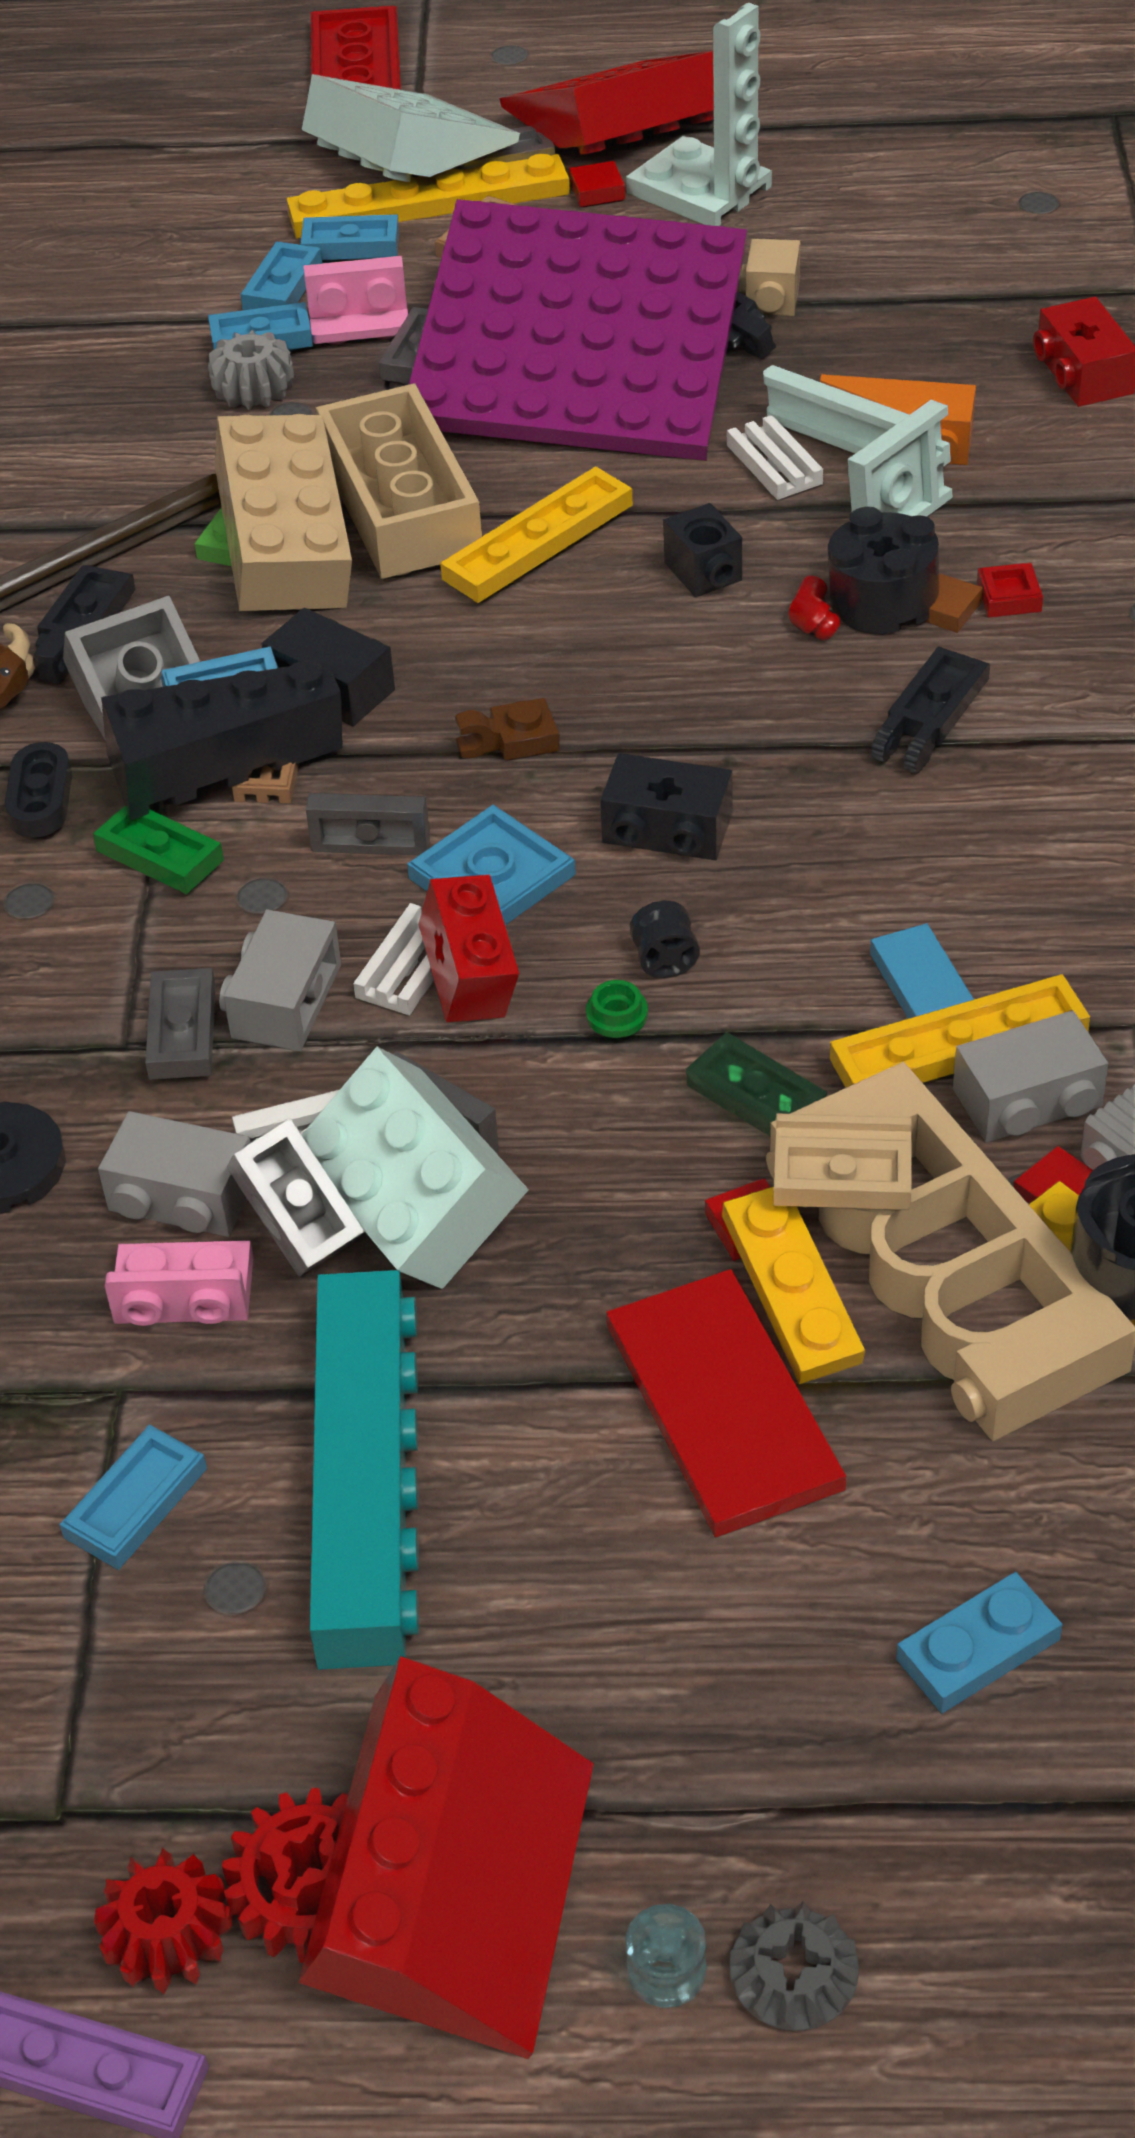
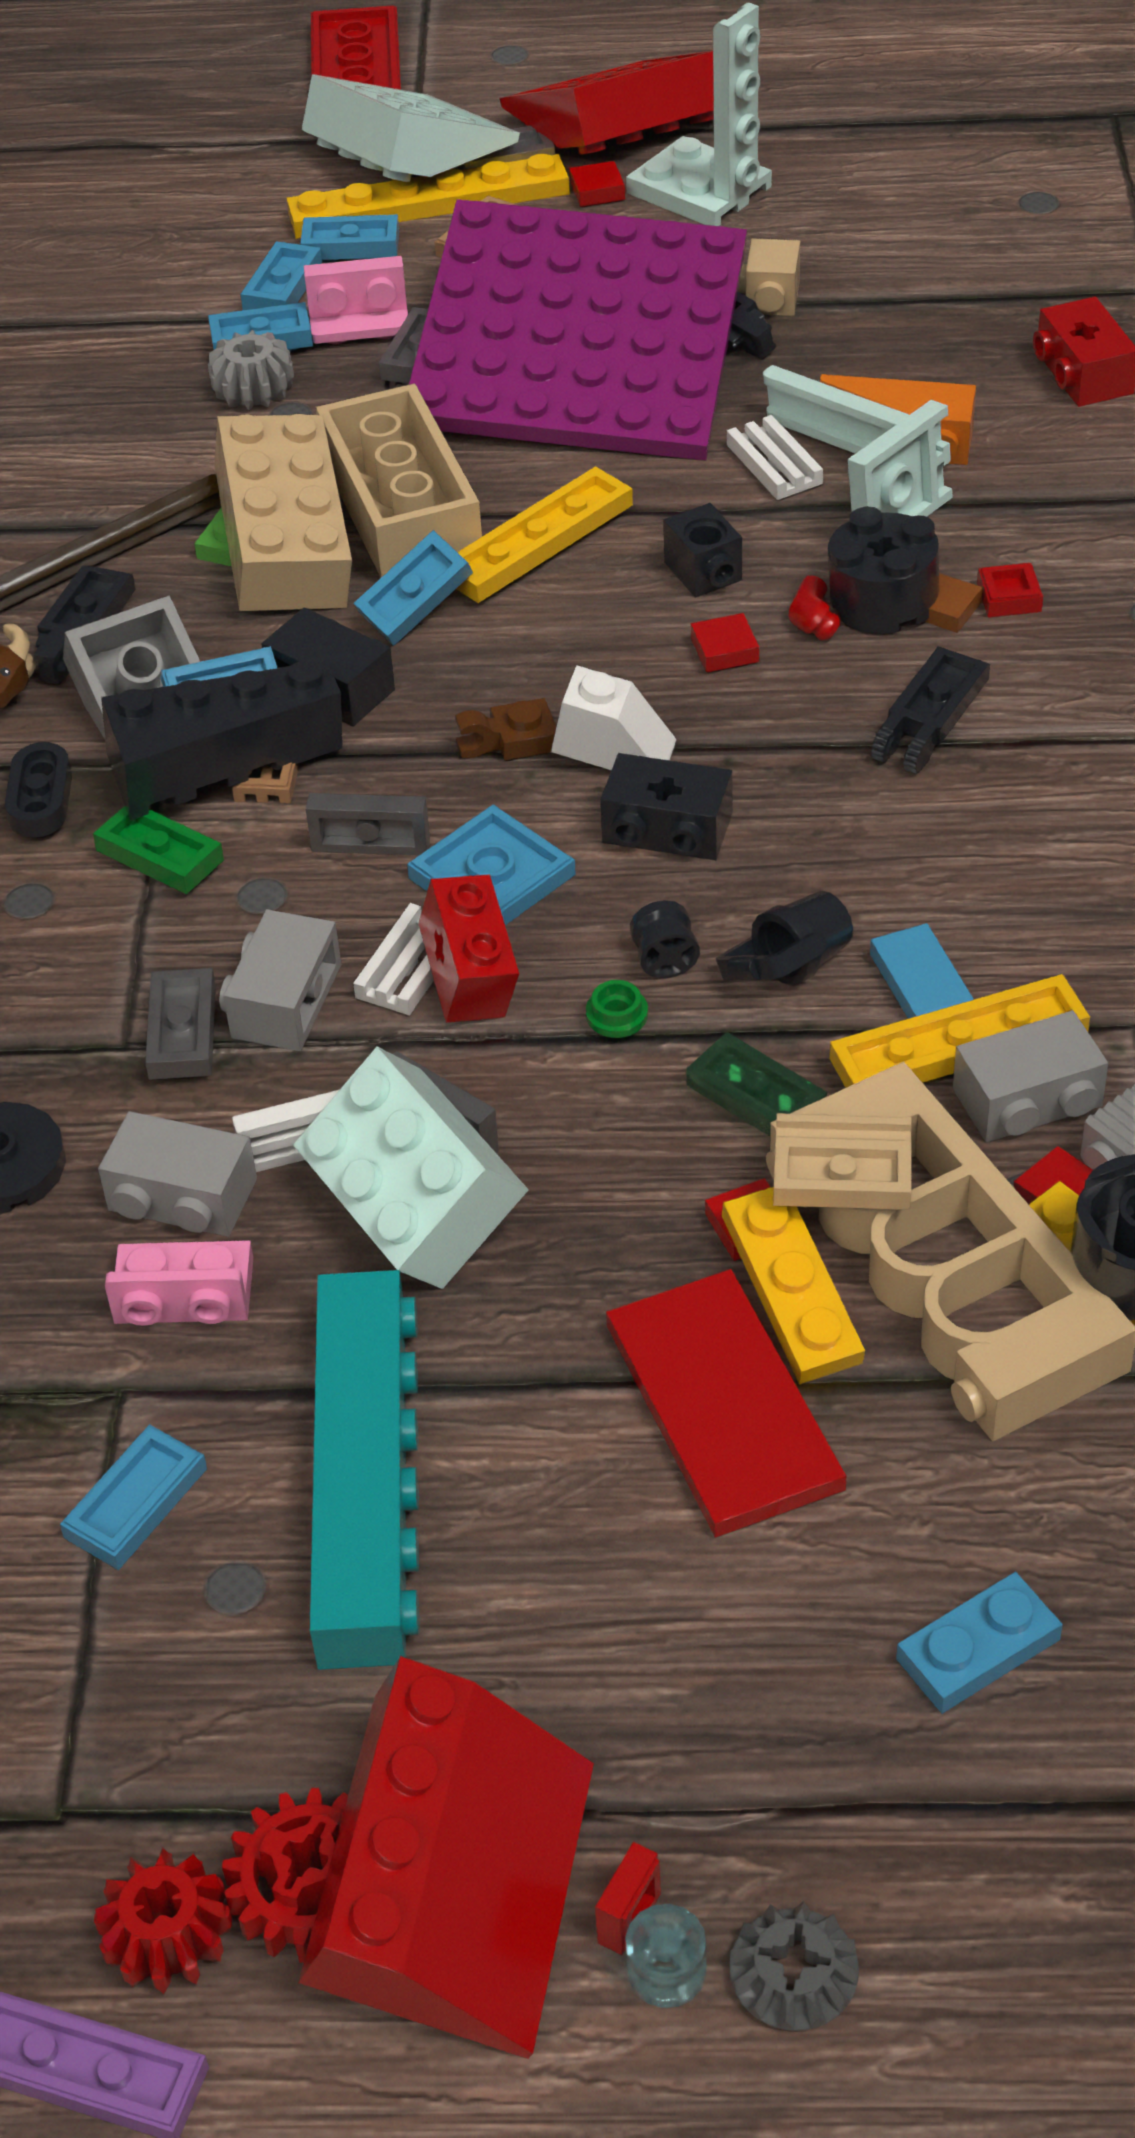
brick [227,1118,364,1278] -> none
none -> dark azure plate [353,530,473,646]
none -> white slope [551,665,676,770]
none -> red tile [595,1841,661,1955]
none -> red tile [690,613,760,673]
none -> black piece [716,891,853,986]

